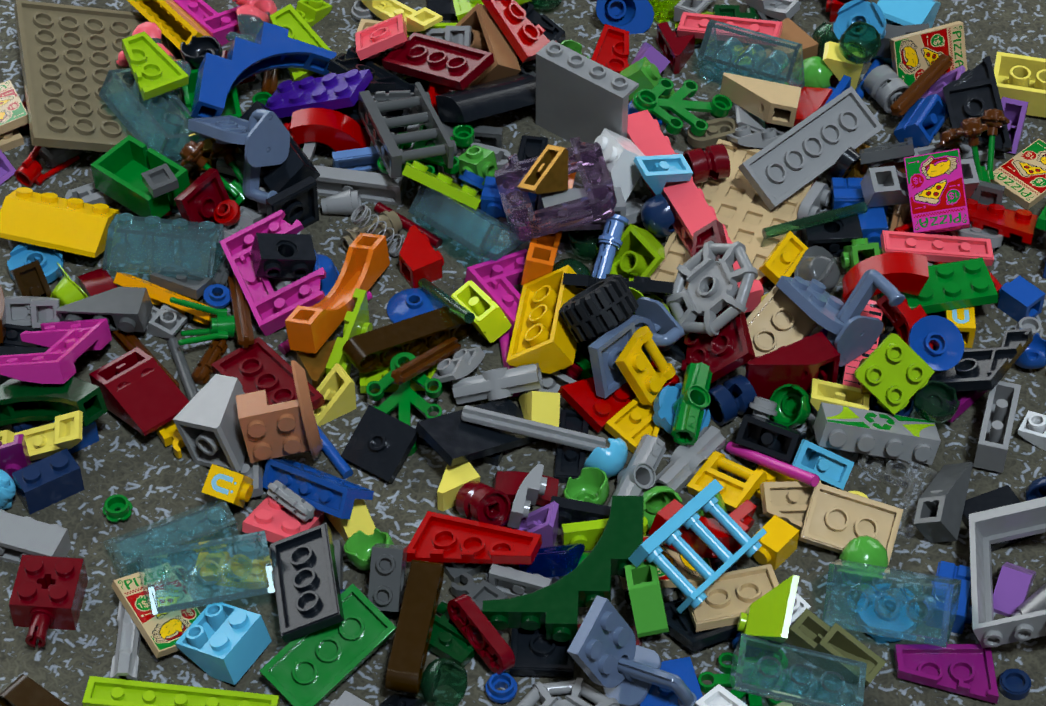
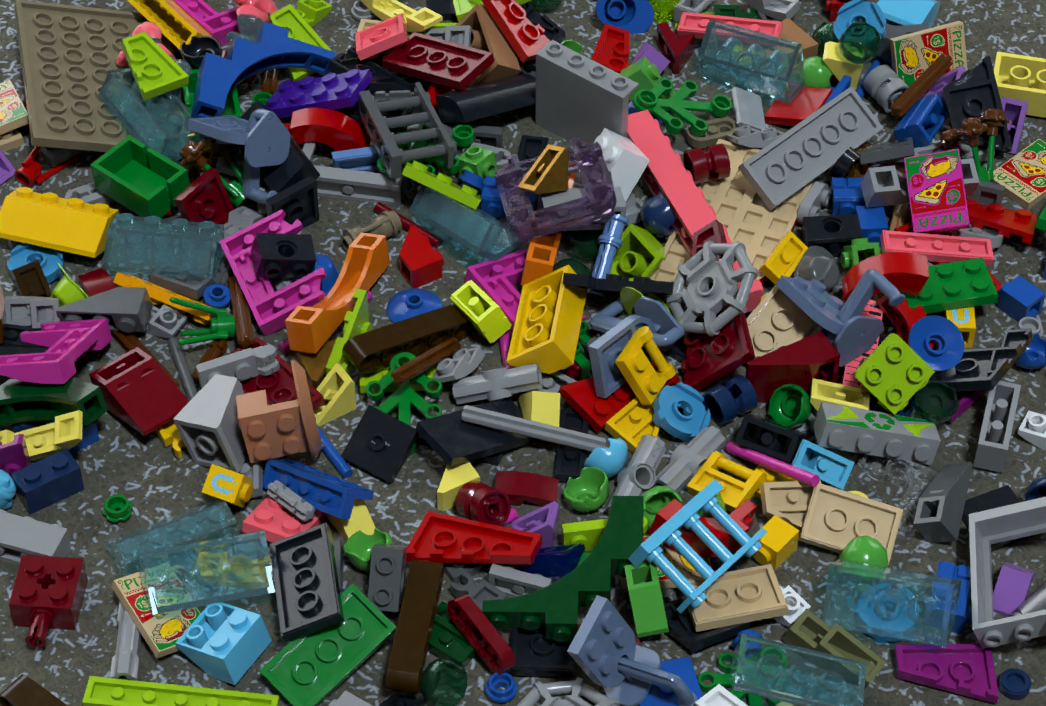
dark grey plate [141,163,179,198] -> none
red plate [214,199,241,226] -> none
light grey cone [321,188,362,215] -> none
light grey piece [351,204,405,257] -> none
clear green bar [418,278,475,324] -> none
light grey slope [507,464,547,529] -> none
black plate [550,496,611,527] -> none
black tyre [559,275,639,342] -> none
medium azure slope [633,154,693,195] -> none
green piece [671,362,713,446] -> none
tan slope [720,72,802,128] -> none
lime slope [737,575,800,649] -> none
light grey plate [749,396,778,420] -> none
clear green bar [762,202,867,239] -> none
none -> light grey hinge [196,344,280,389]

